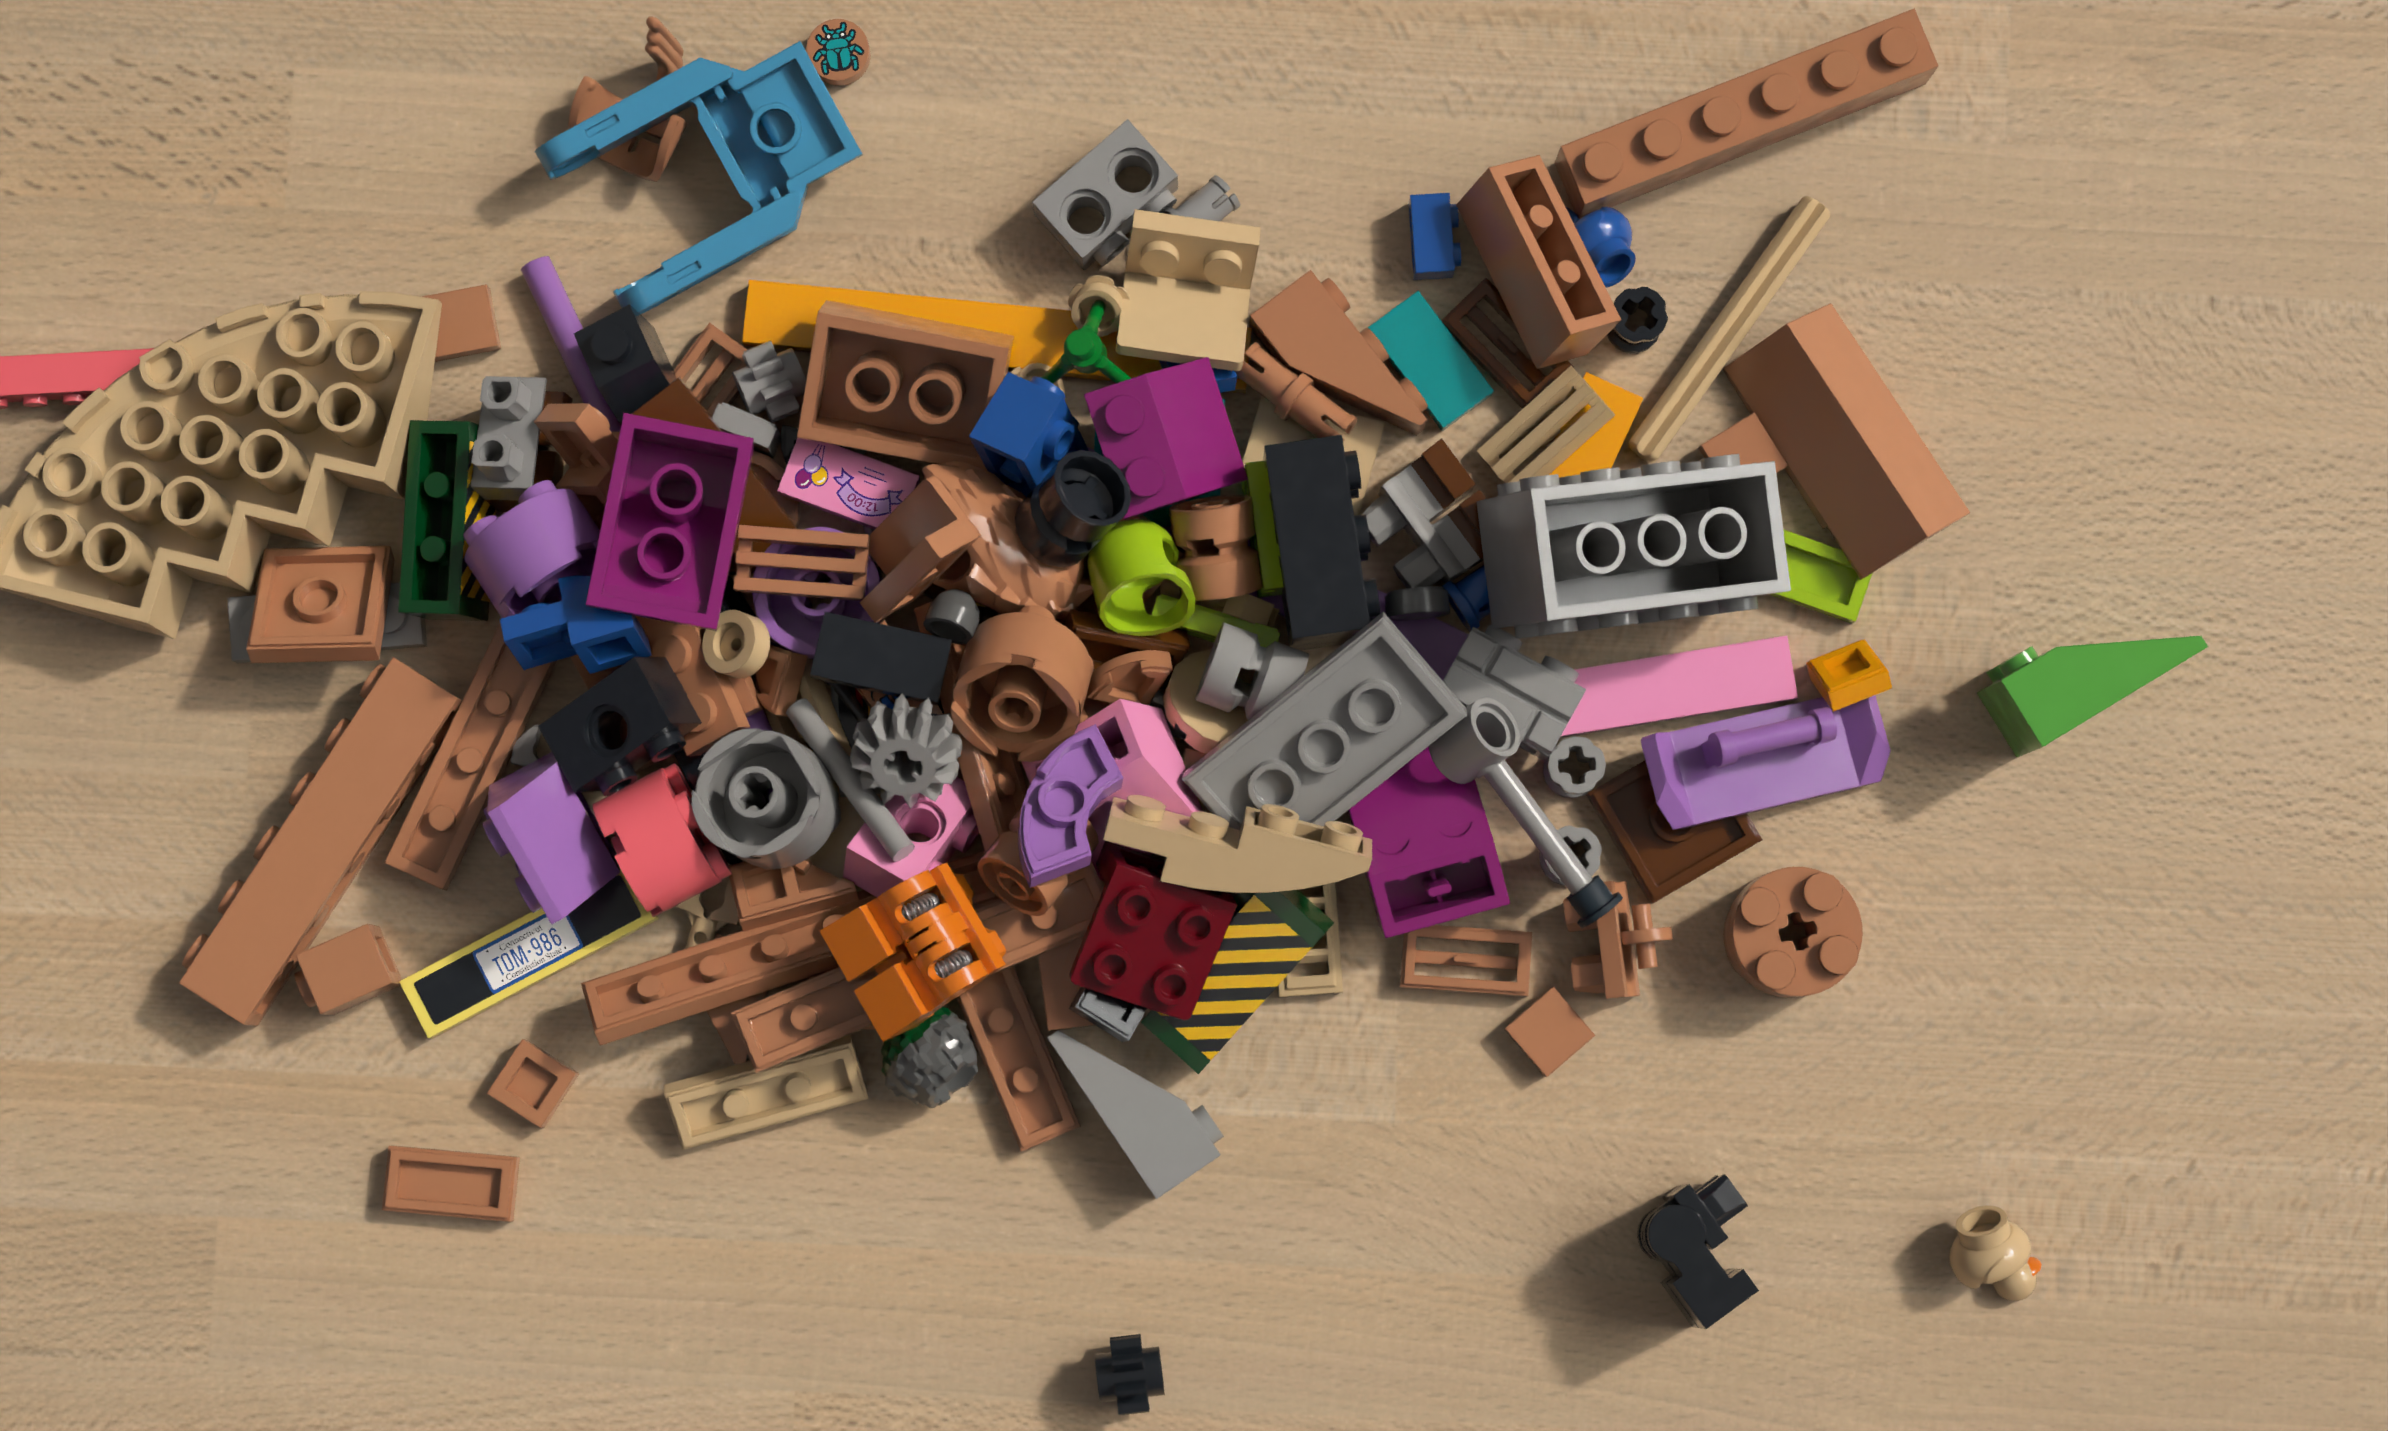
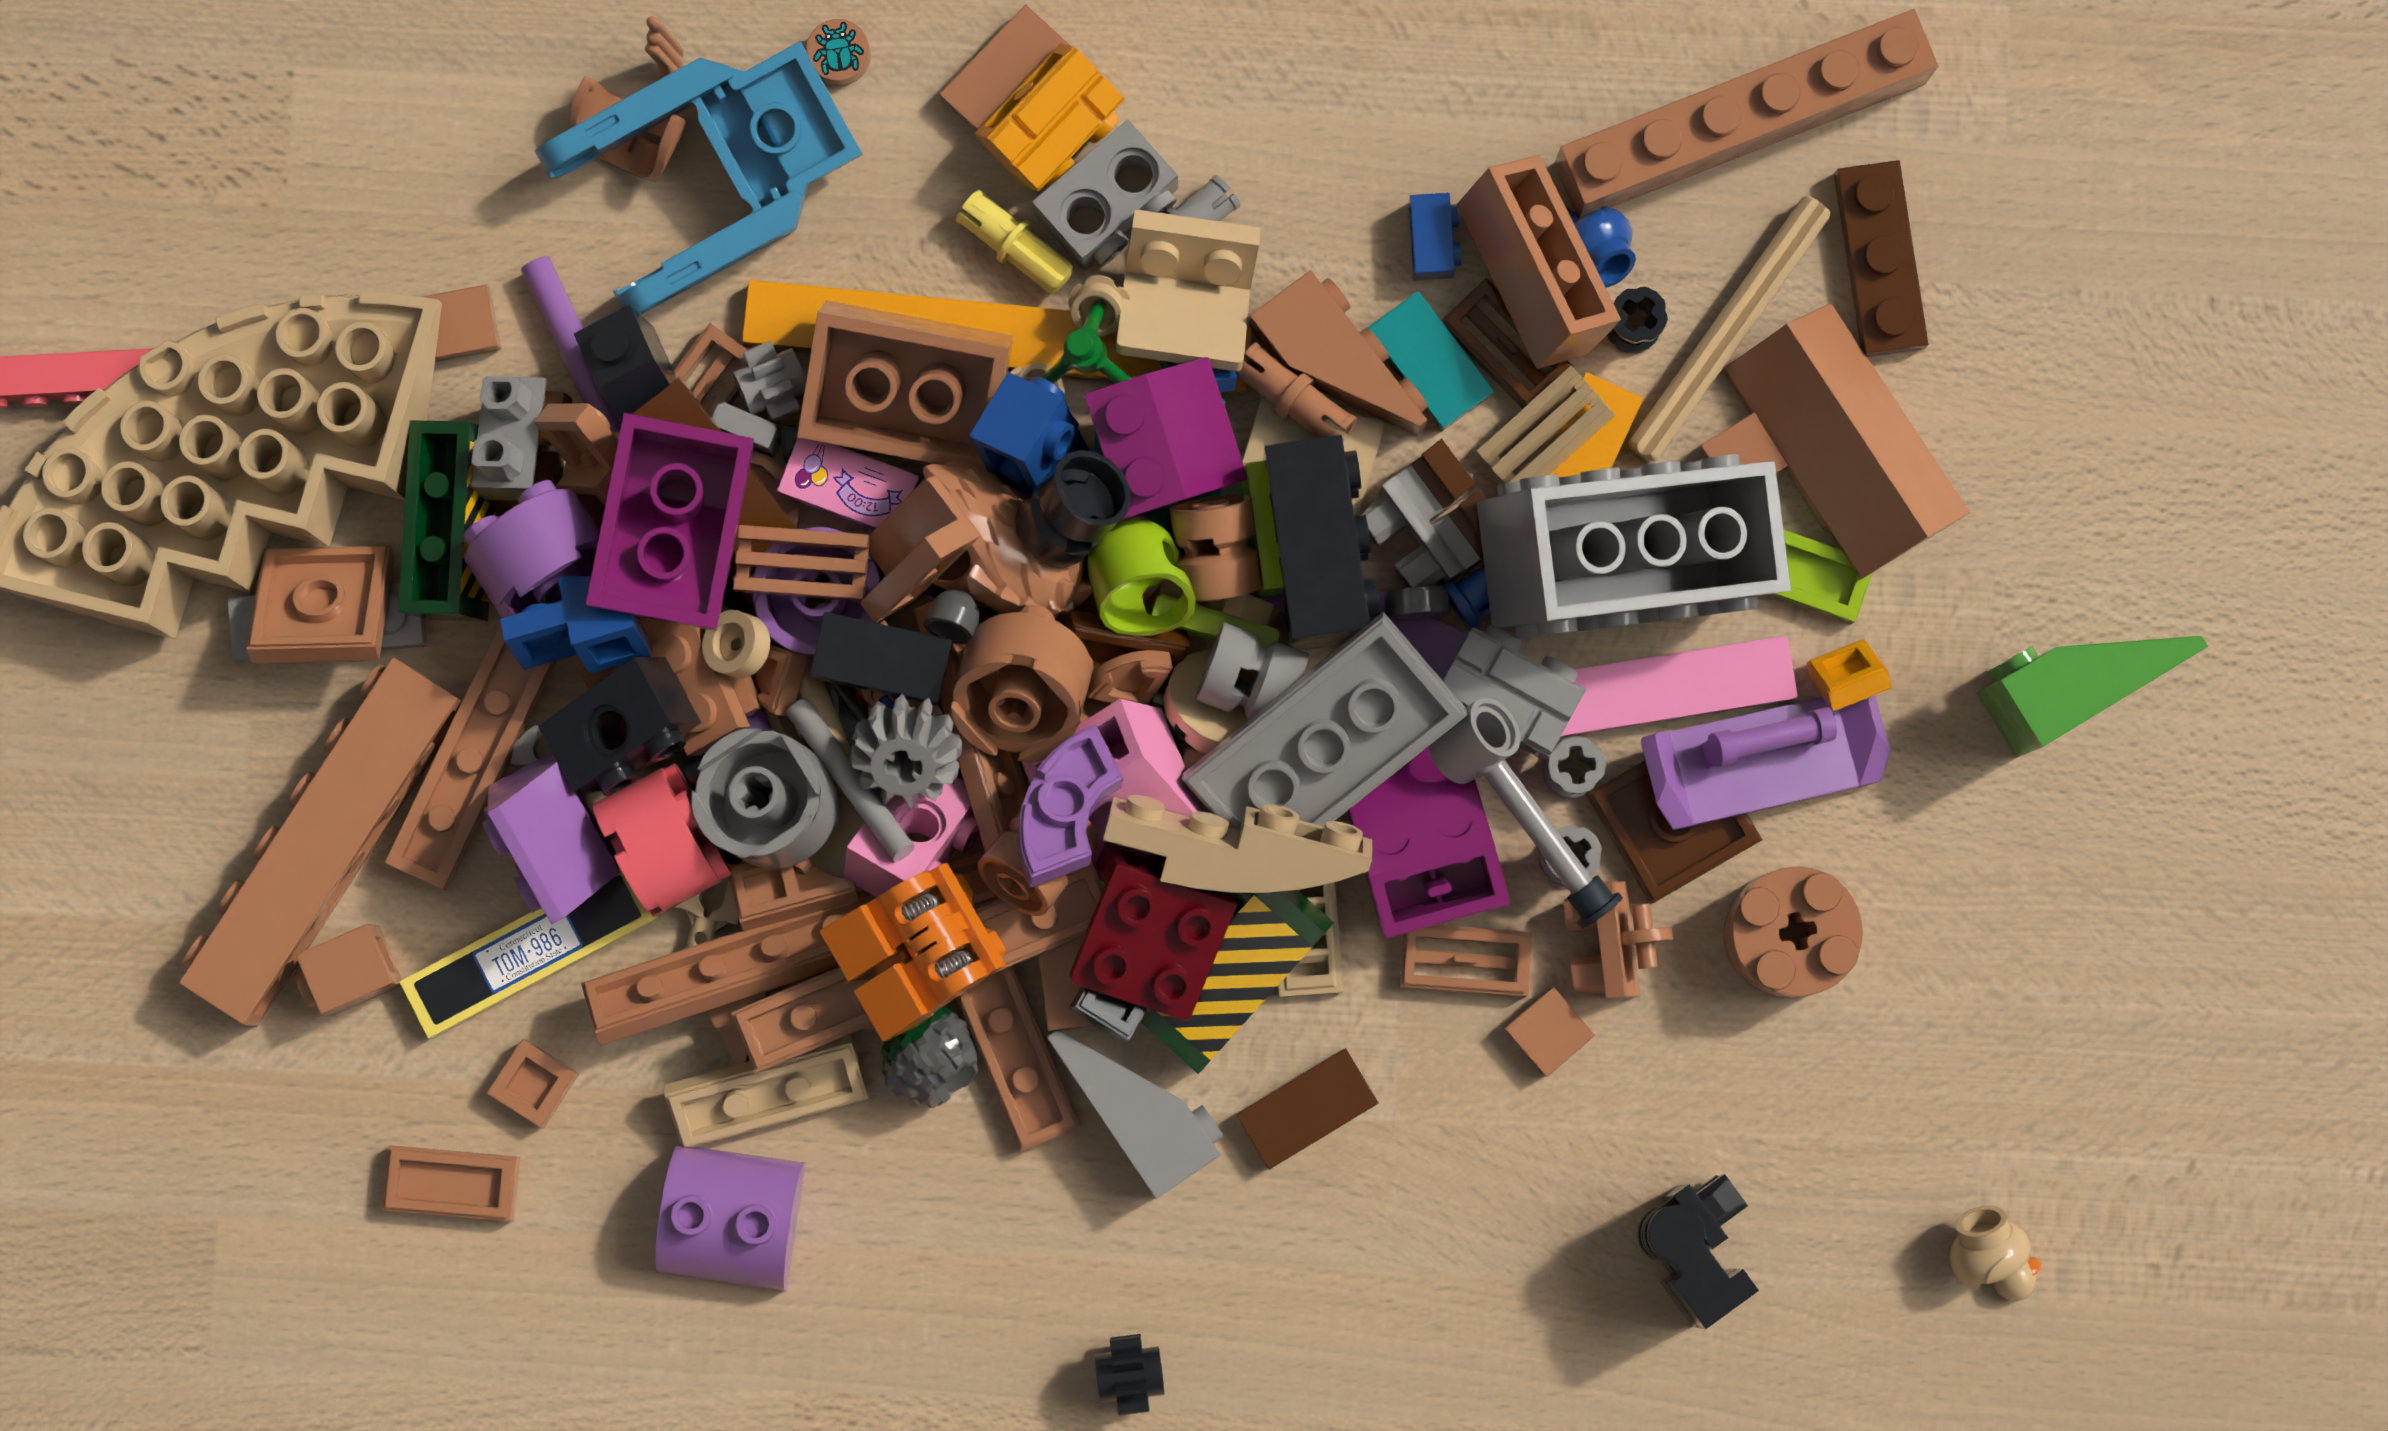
none -> medium lavender brick [655,1145,806,1291]
none -> nougat tile [939,4,1070,131]
none -> light yellow axle [956,190,1072,293]
none -> light orange brick [974,44,1125,191]
none -> reddish brown tile [1236,1048,1379,1170]
none -> reddish brown plate [1834,160,1929,357]

